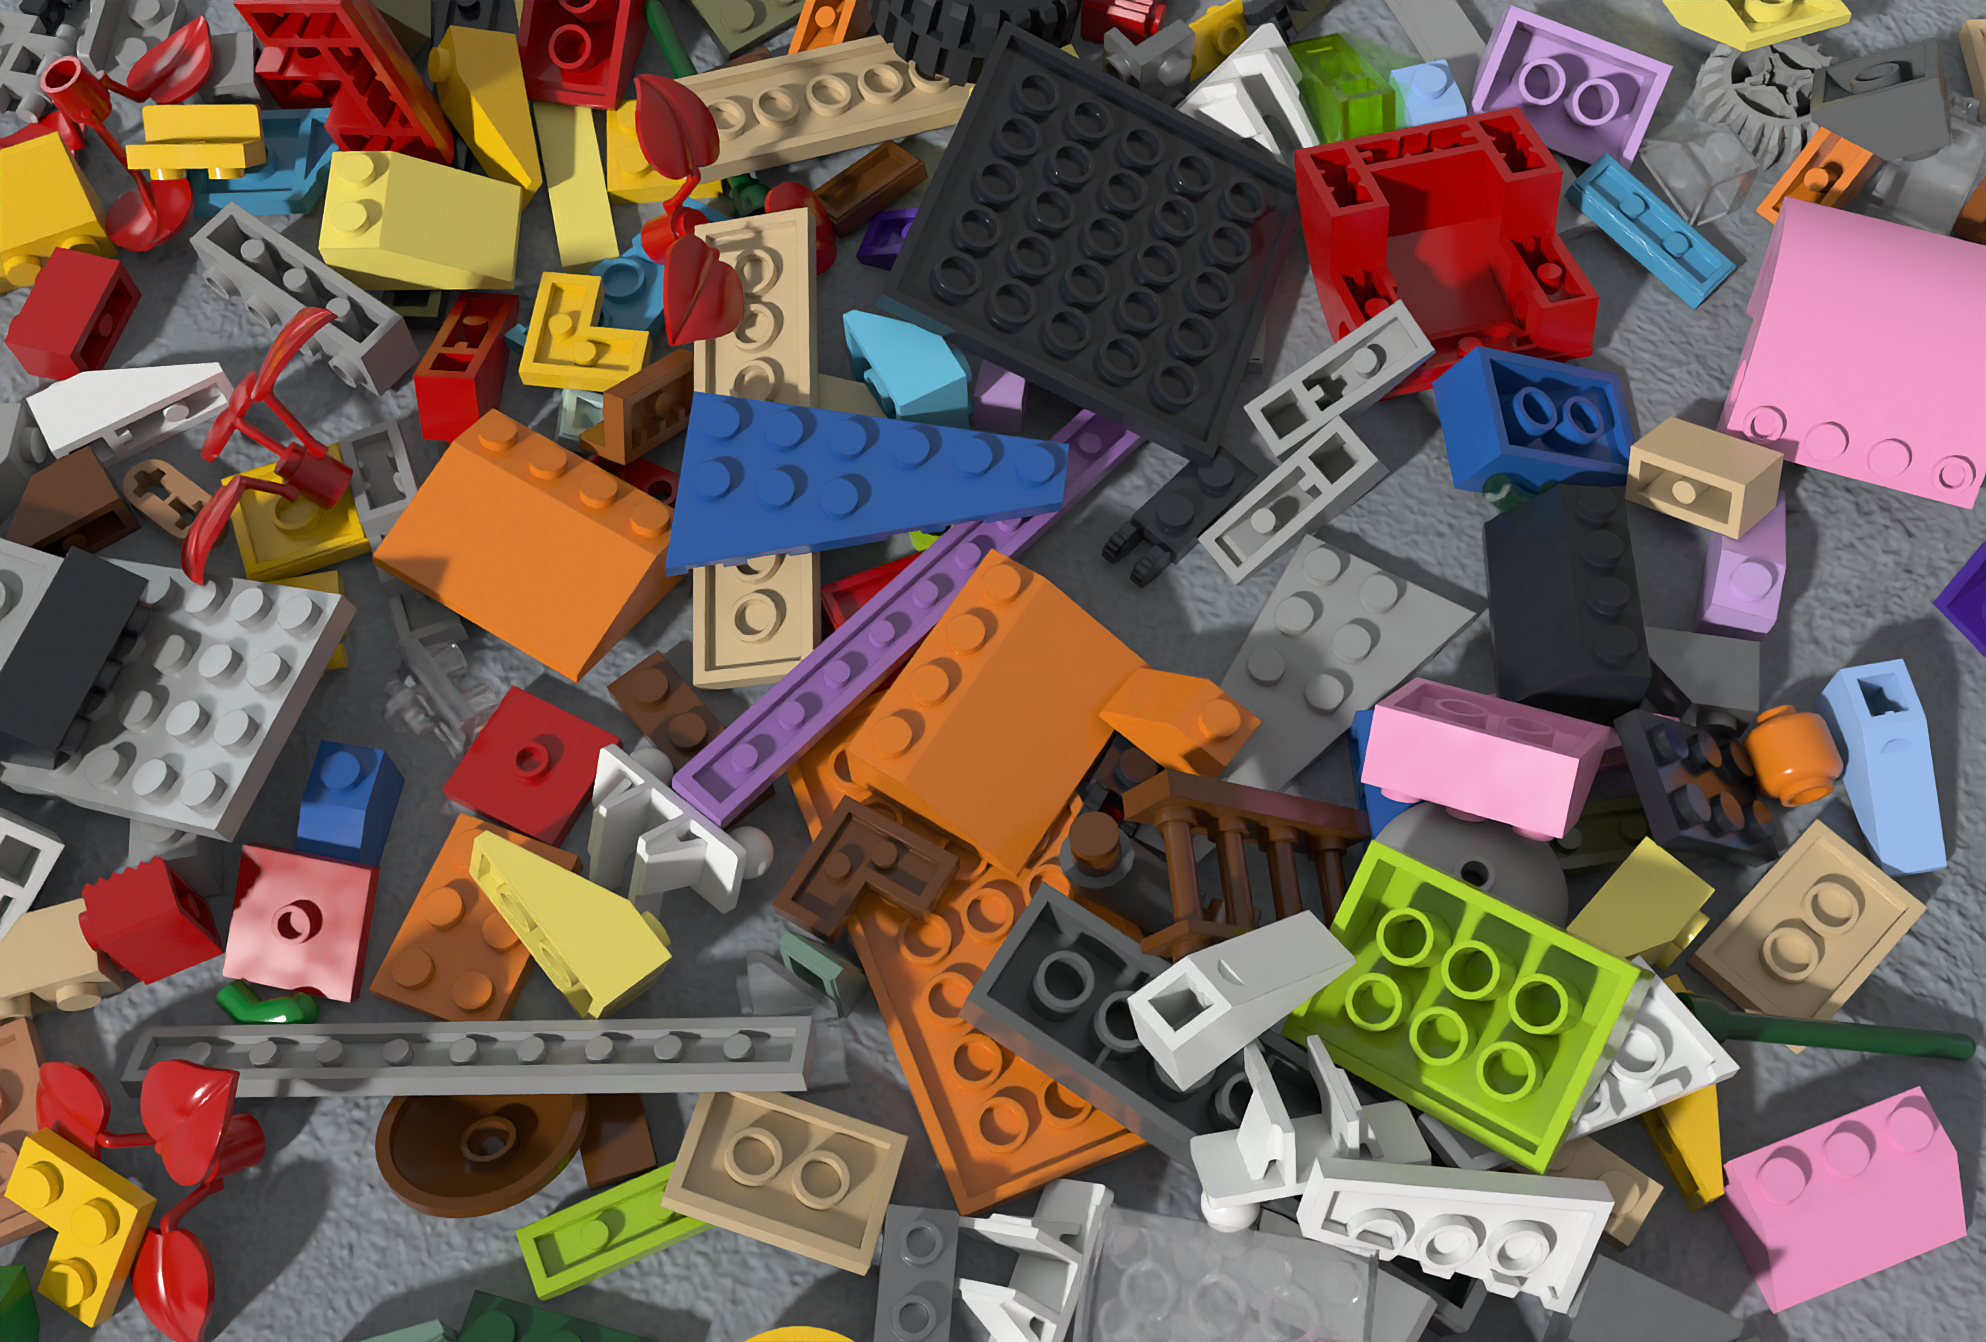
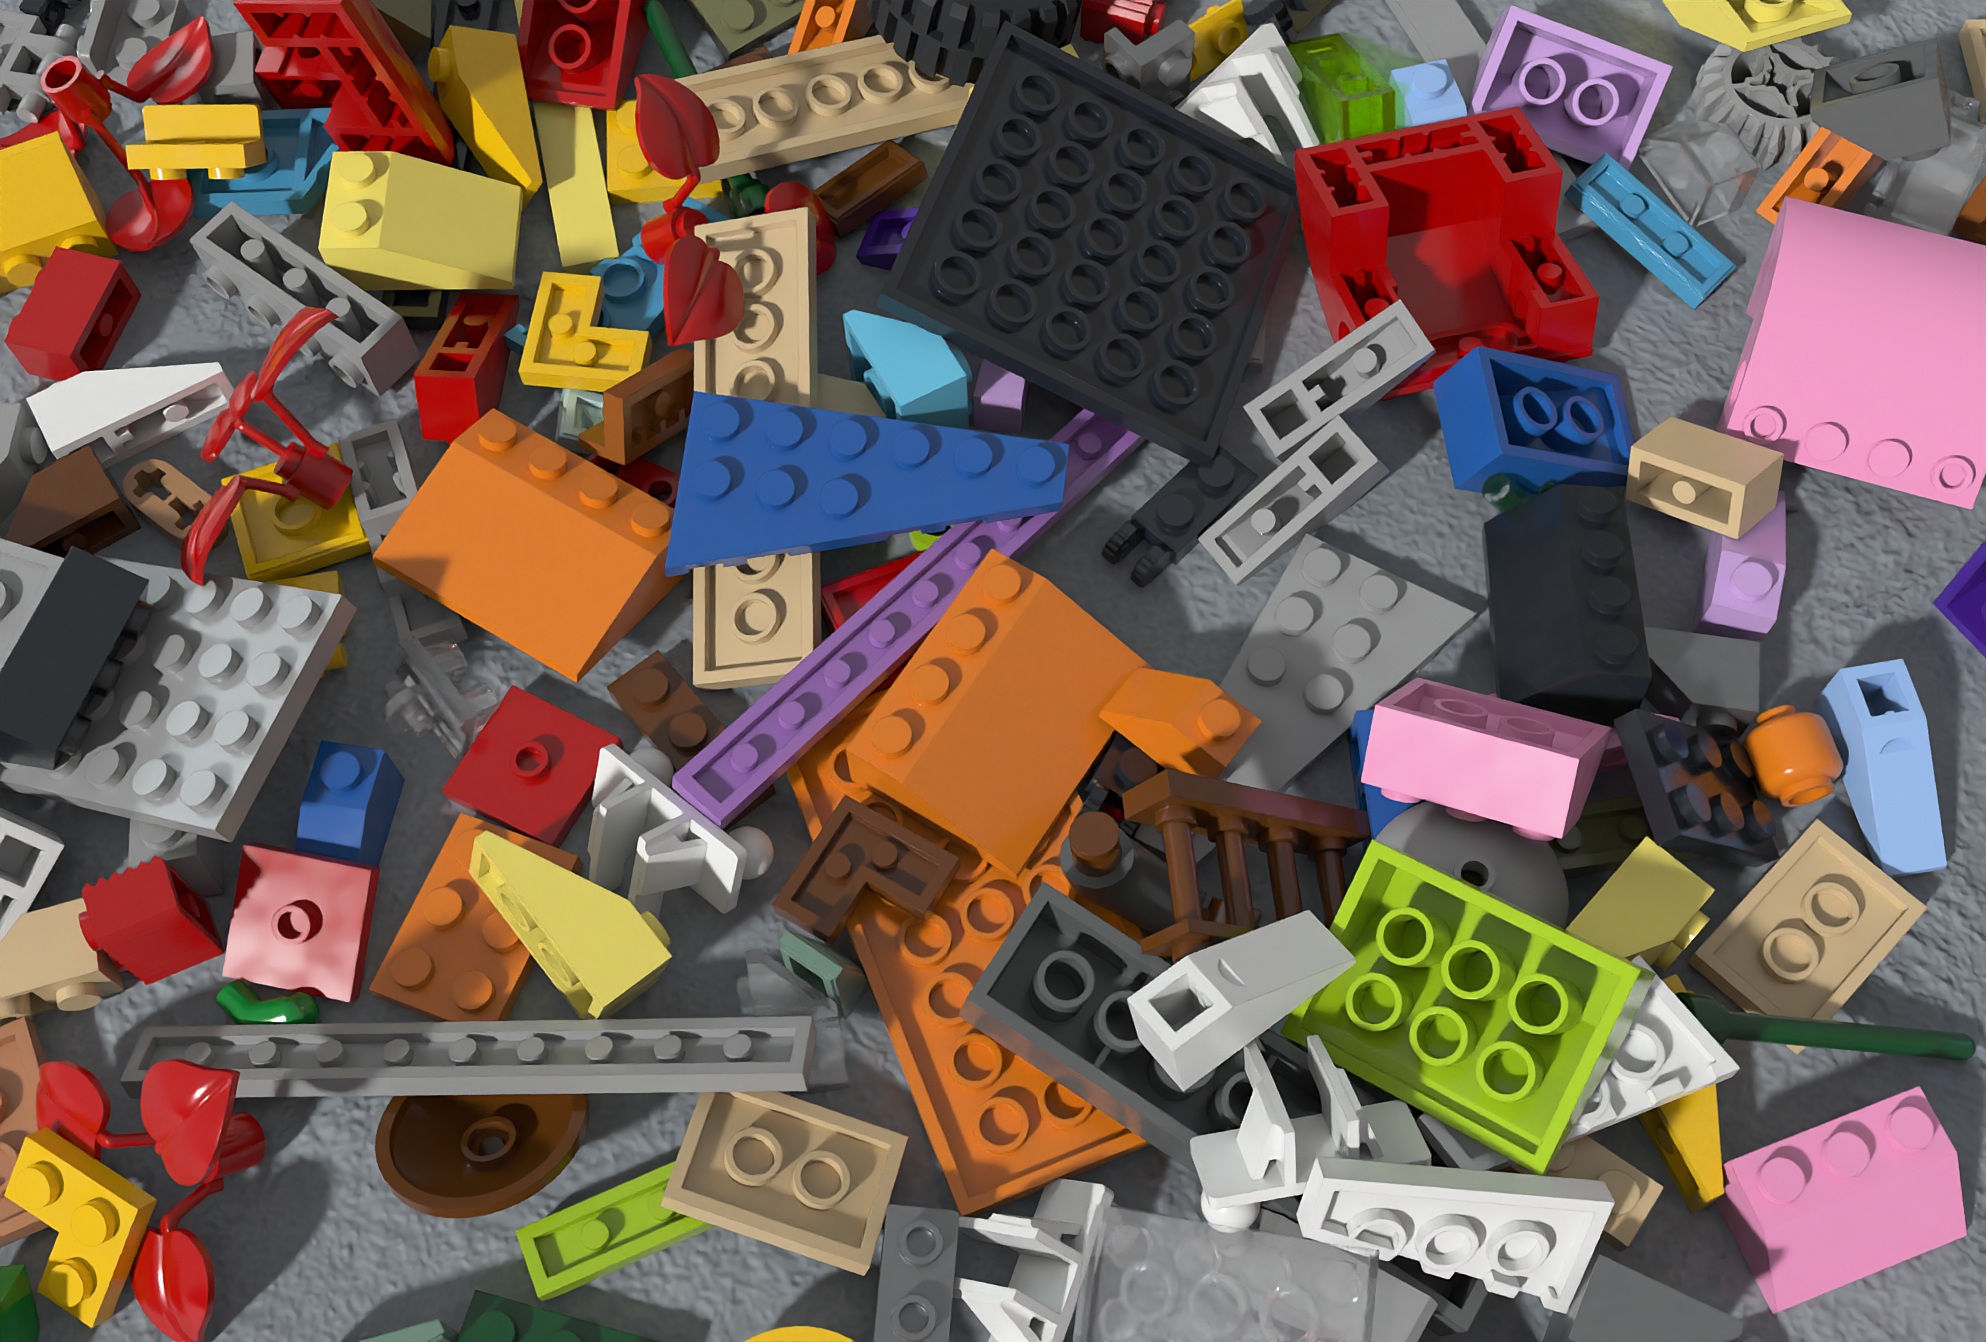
reddish brown tile [580,1093,659,1191] -> none

